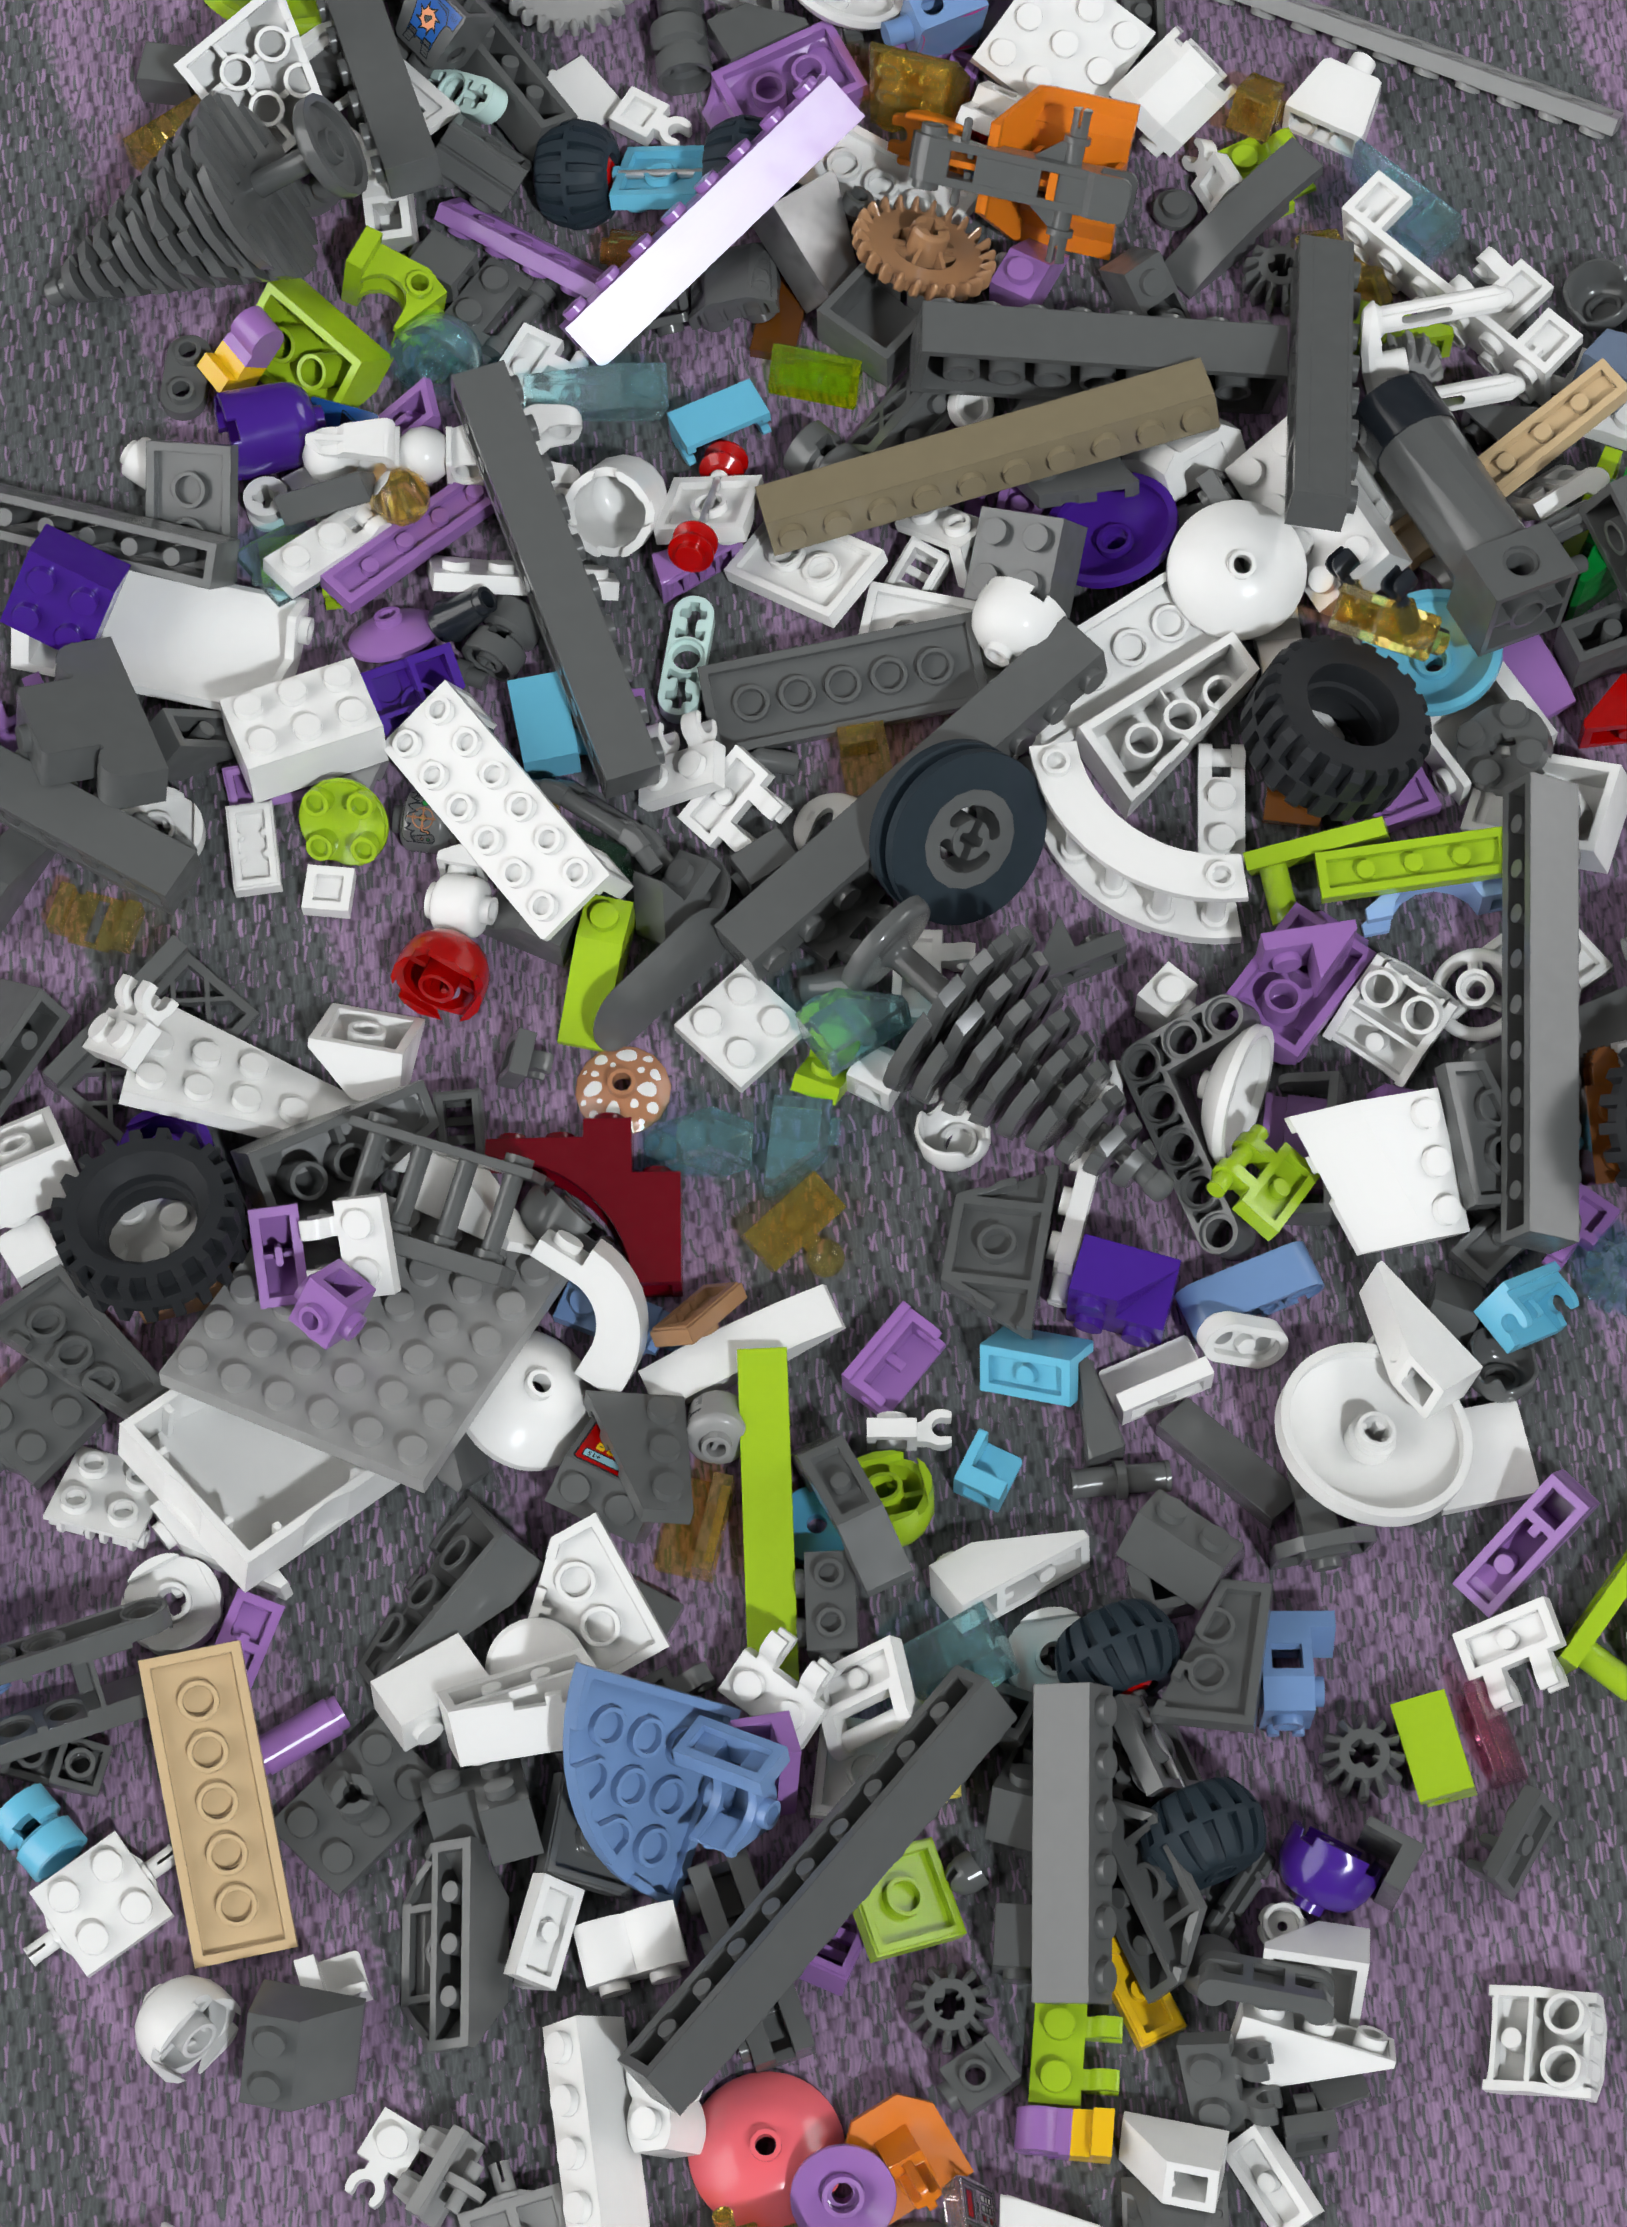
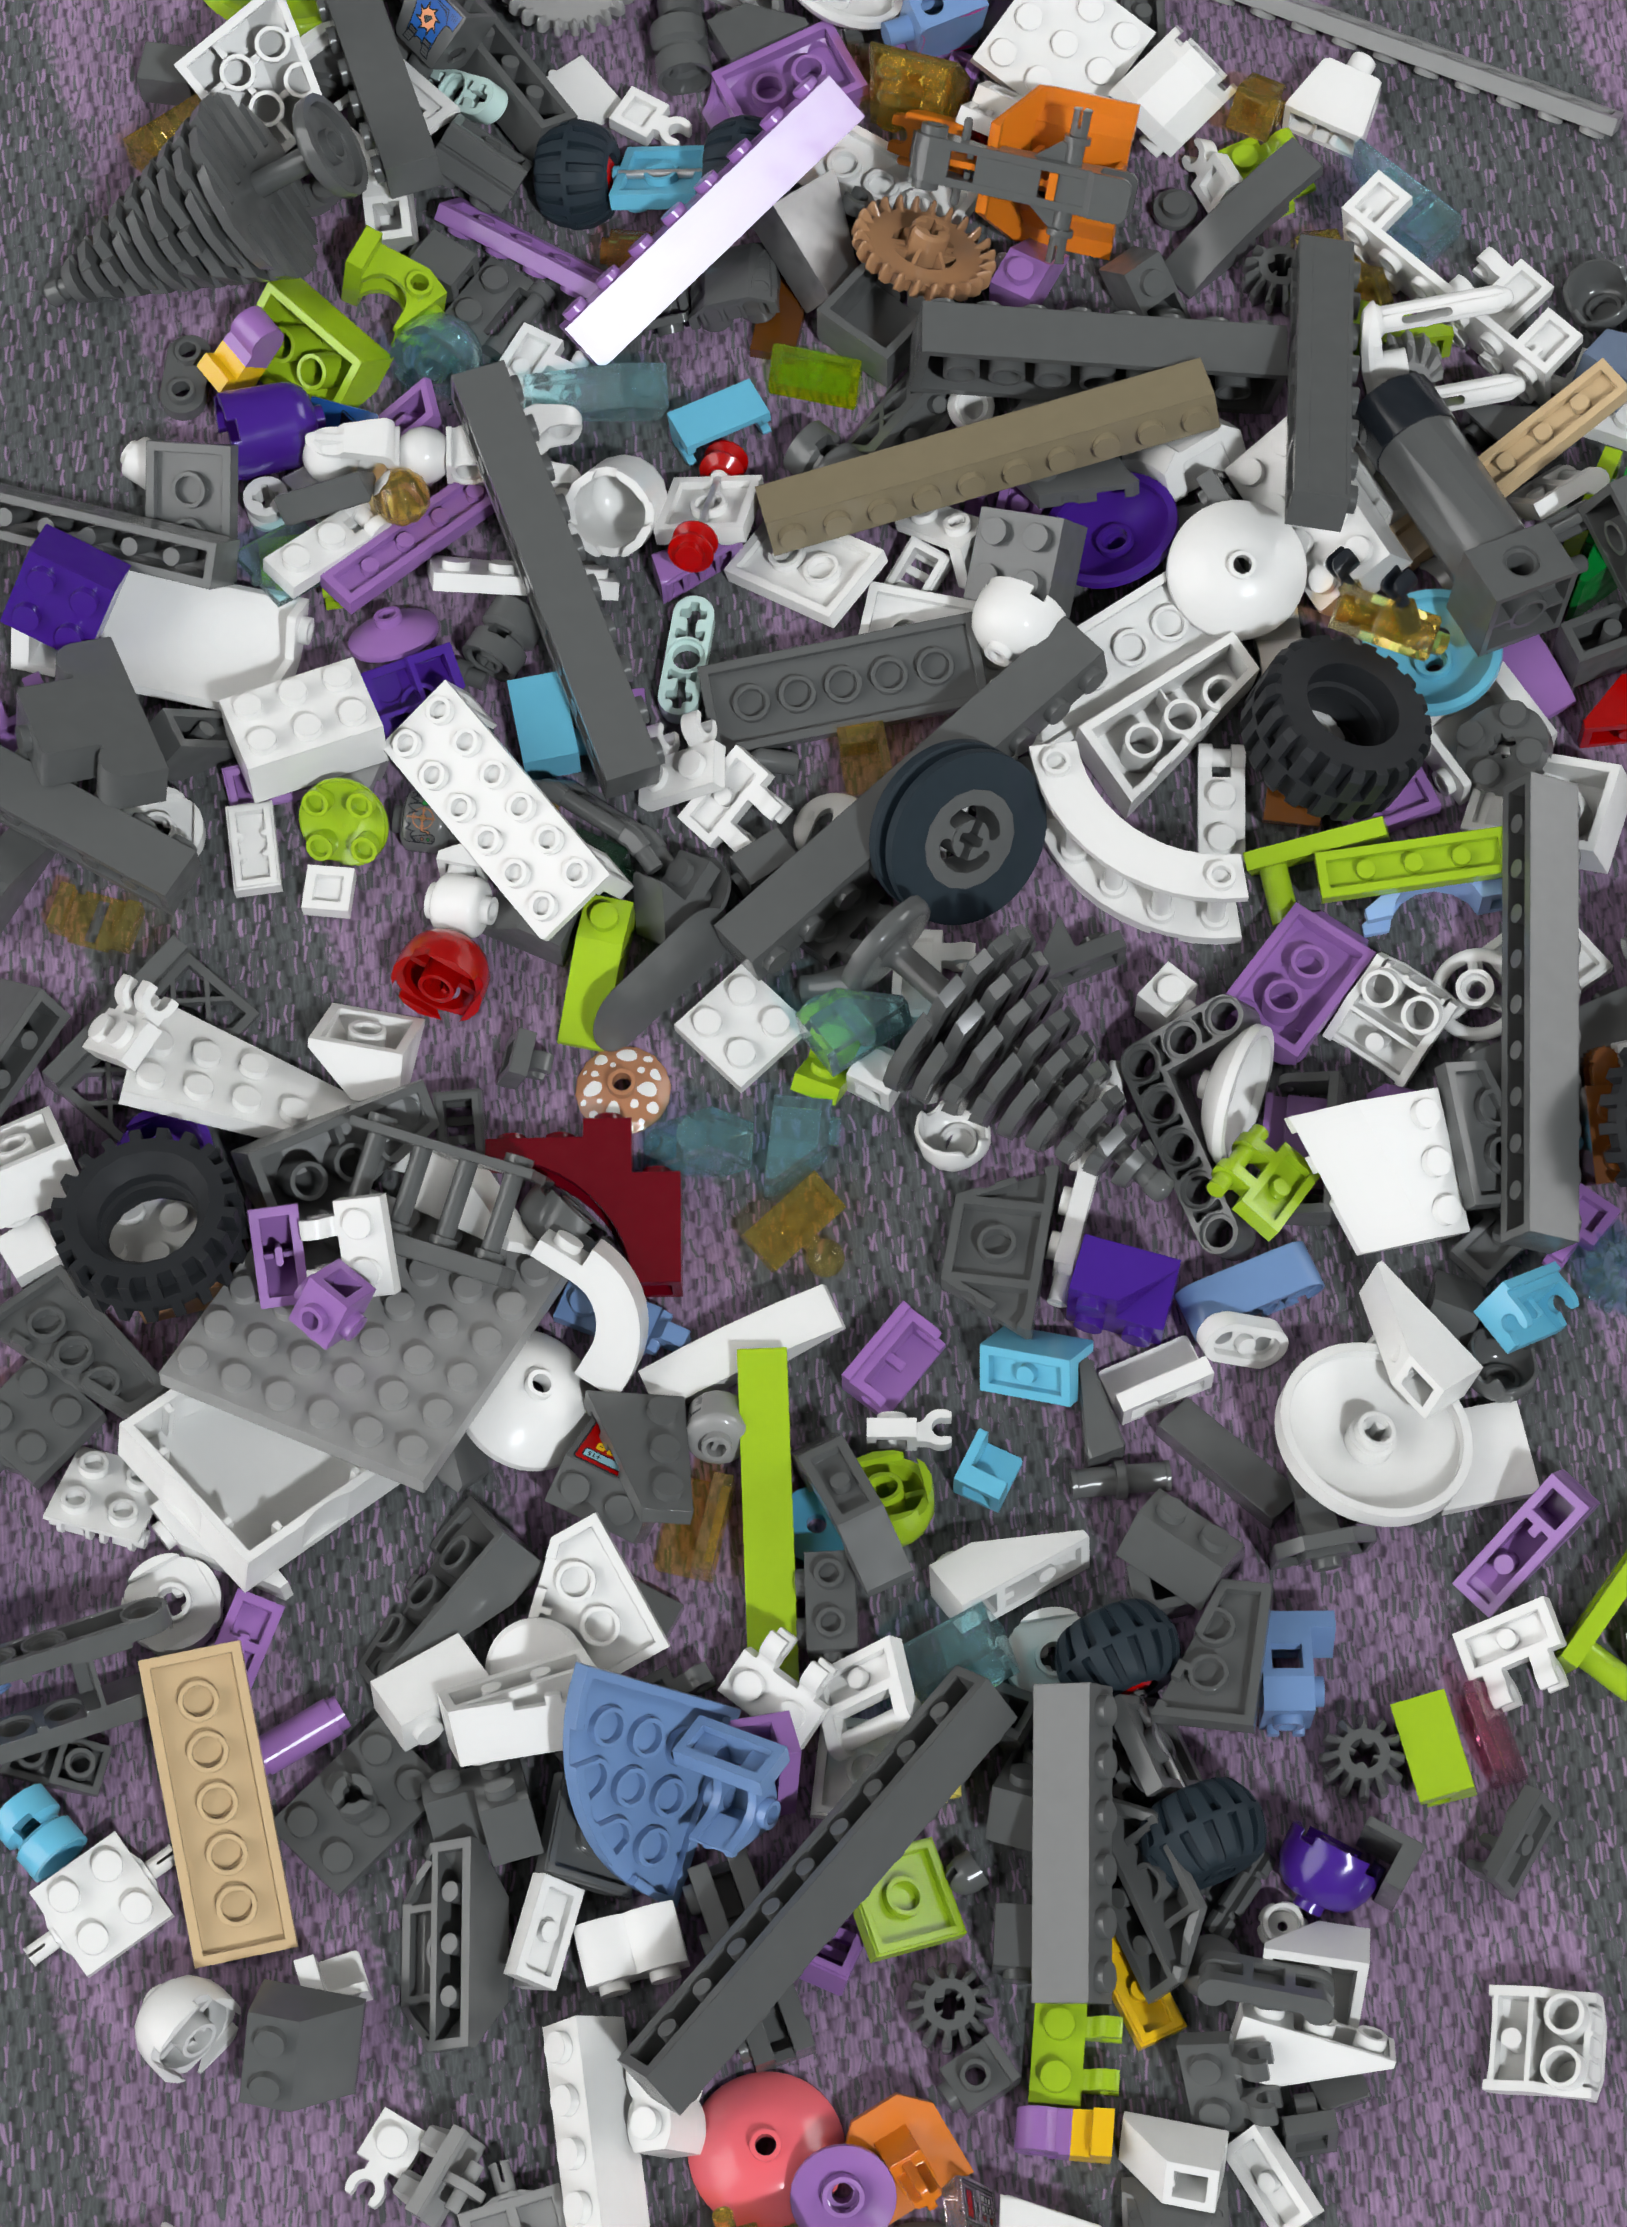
black cone [428,586,497,643] -> none
medium nougat plate [650,1282,747,1347] -> none
medium lavender slope [1255,919,1357,997] -> none

